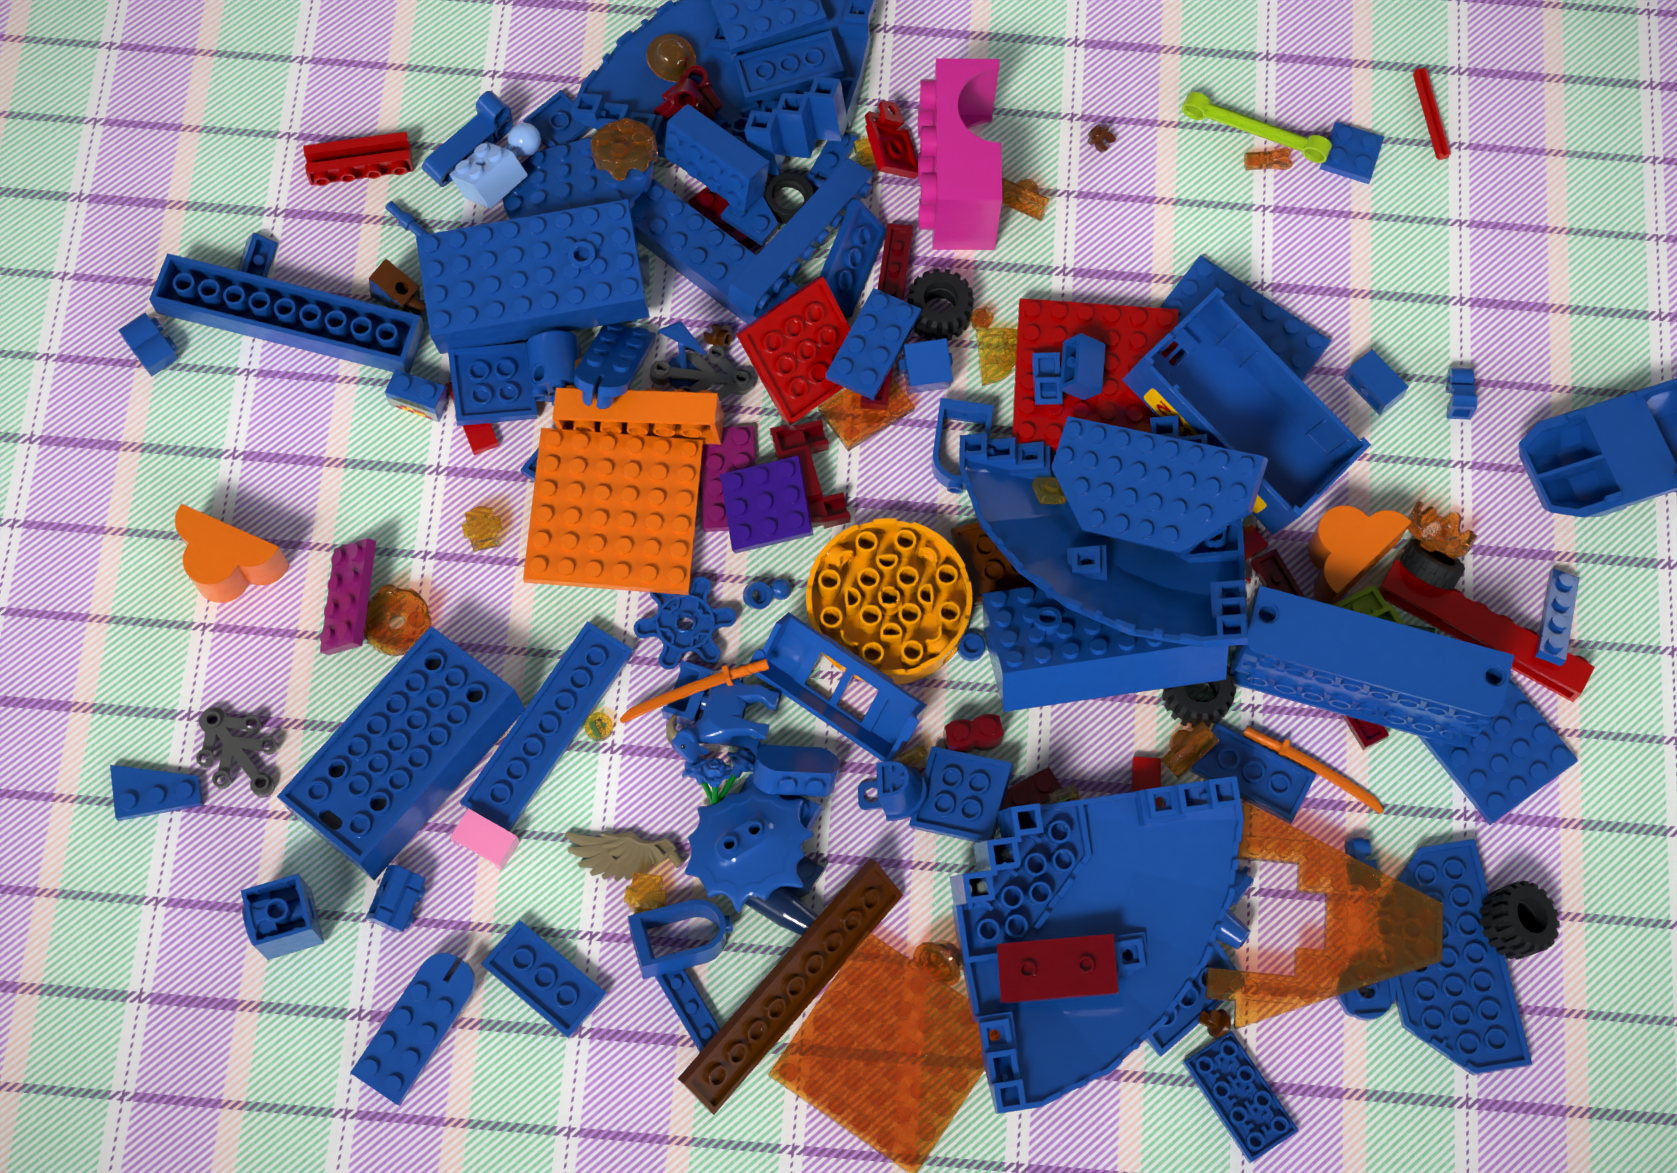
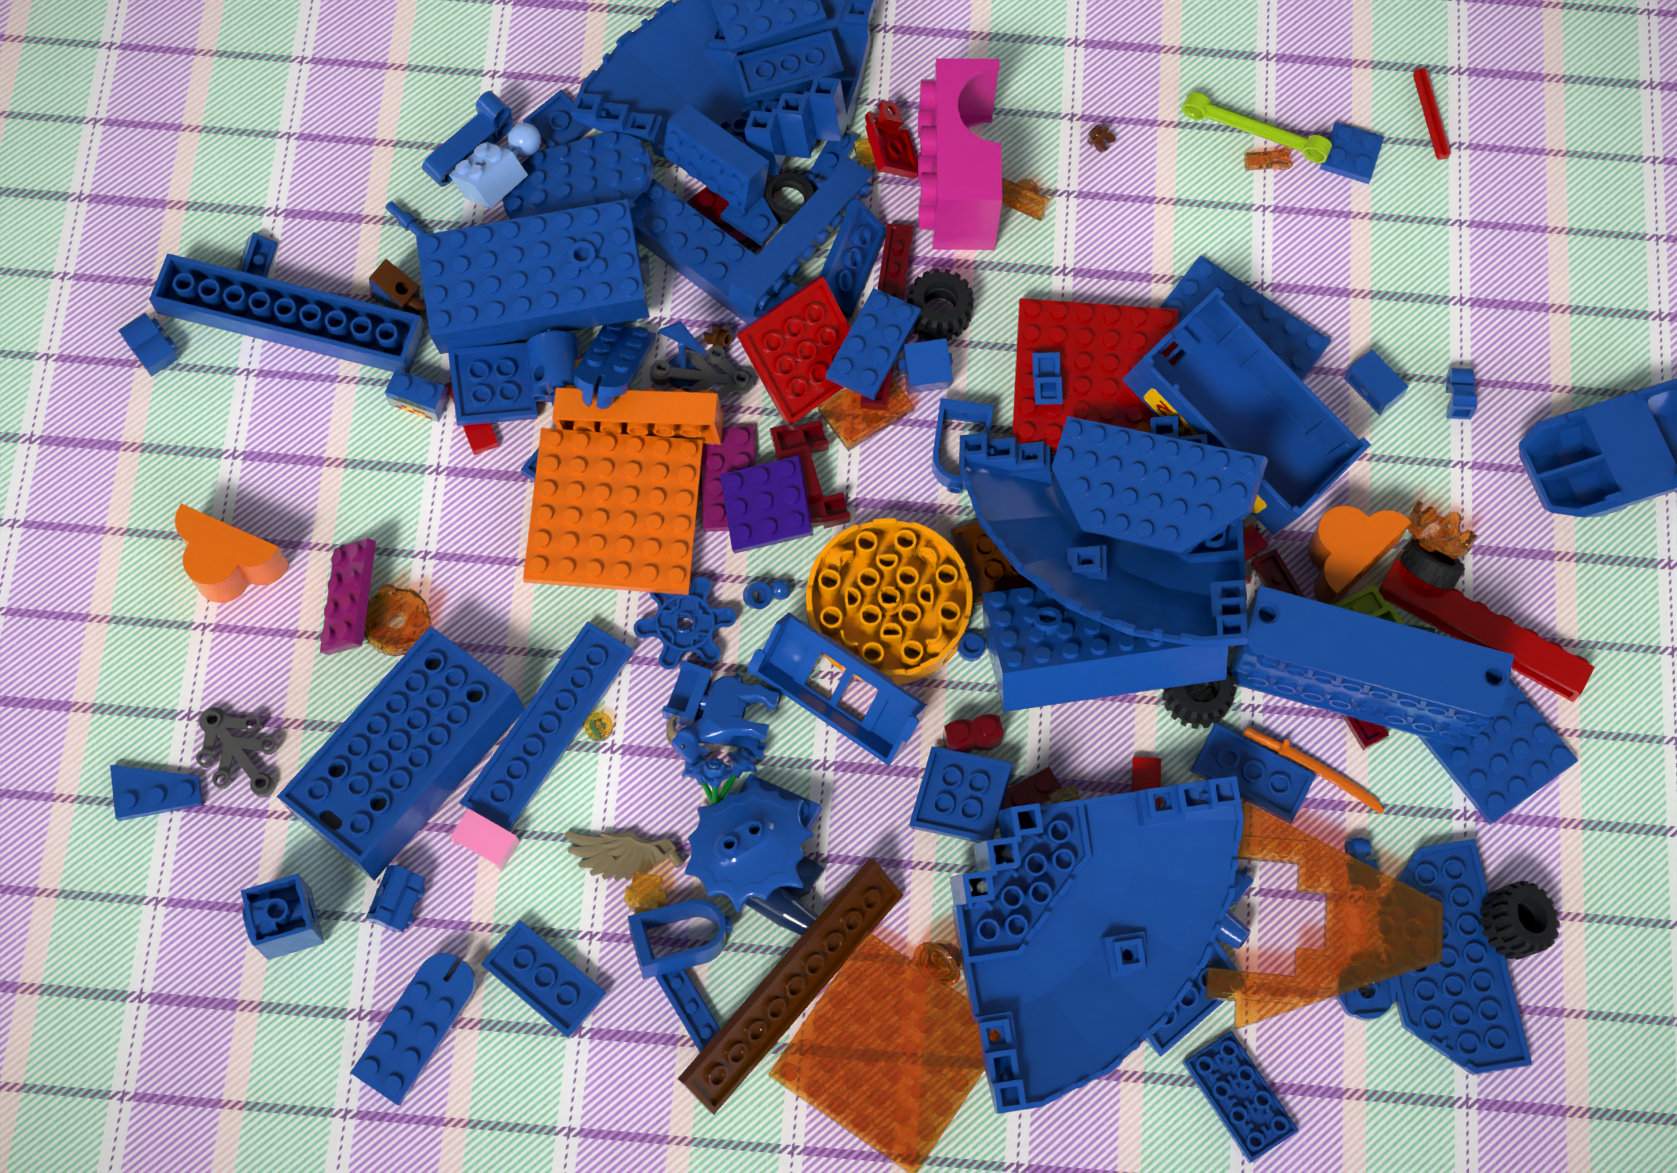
red brick [303,131,414,186] -> none
clear yellow brick [462,506,503,552] -> none
clear orange plate [590,118,658,181] -> none
orange sword [620,659,769,723] -> none
clear orange hat [646,34,696,82] -> none
dark red axle [654,78,716,121] -> none
dark red axle [662,65,723,113] -> none
blue brick [752,745,840,797] -> none
blue container [858,761,928,821] -> none
clear yellow tile [899,745,928,765] -> none
clear orange plate [970,306,994,332] -> none
clear yellow brick [976,328,1017,386] -> none
dark red plate [997,934,1119,1004] -> none
clear yellow plate [1032,477,1067,504] -> none
blue brick [1059,333,1106,400] -> none
clear orange tile [1161,721,1219,779] -> none
reddish brown plate [1198,1009,1231,1038] -> none
blue plate [1535,568,1579,666] -> none

